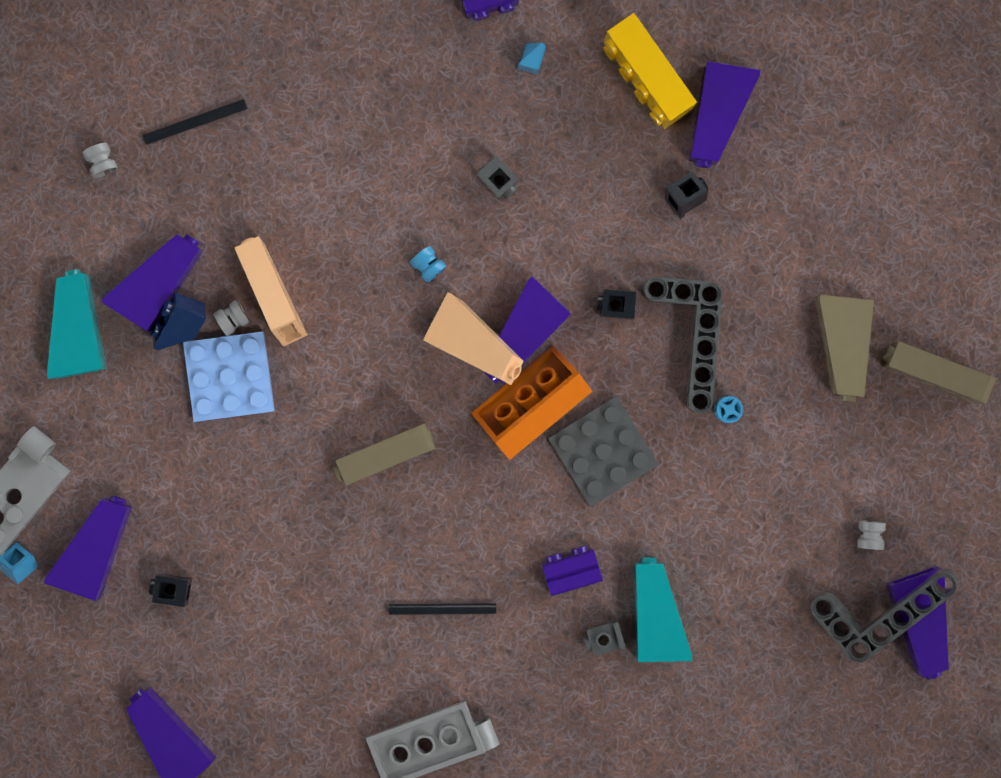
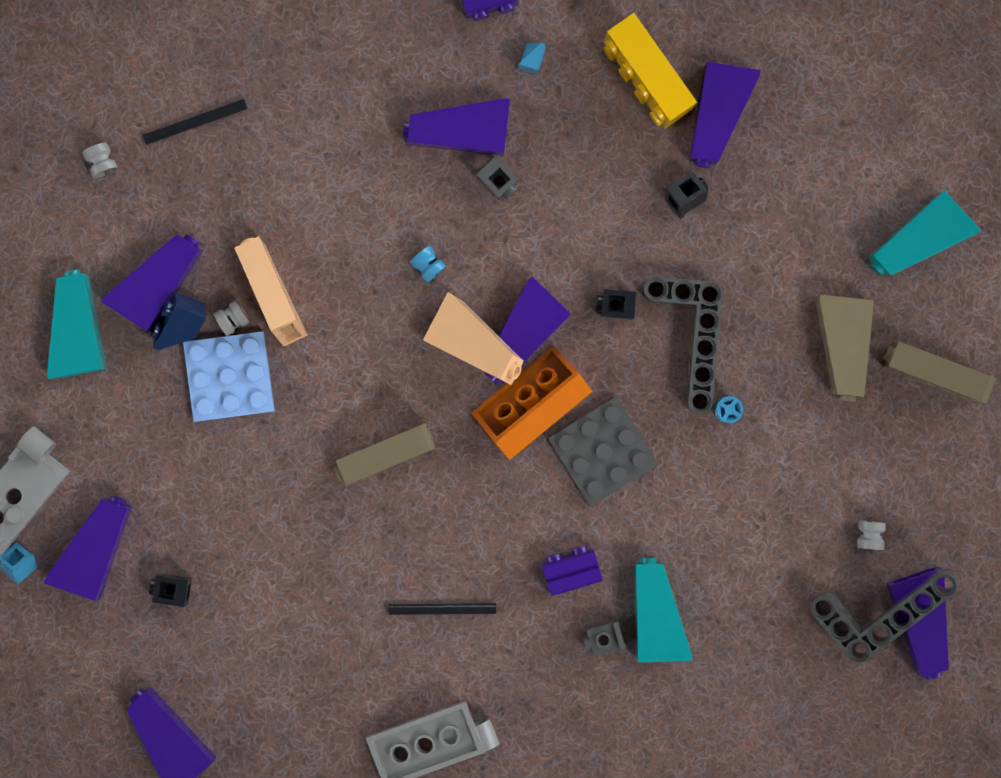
none -> dark purple slope [403,98,510,156]
none -> teal slope [868,190,981,277]

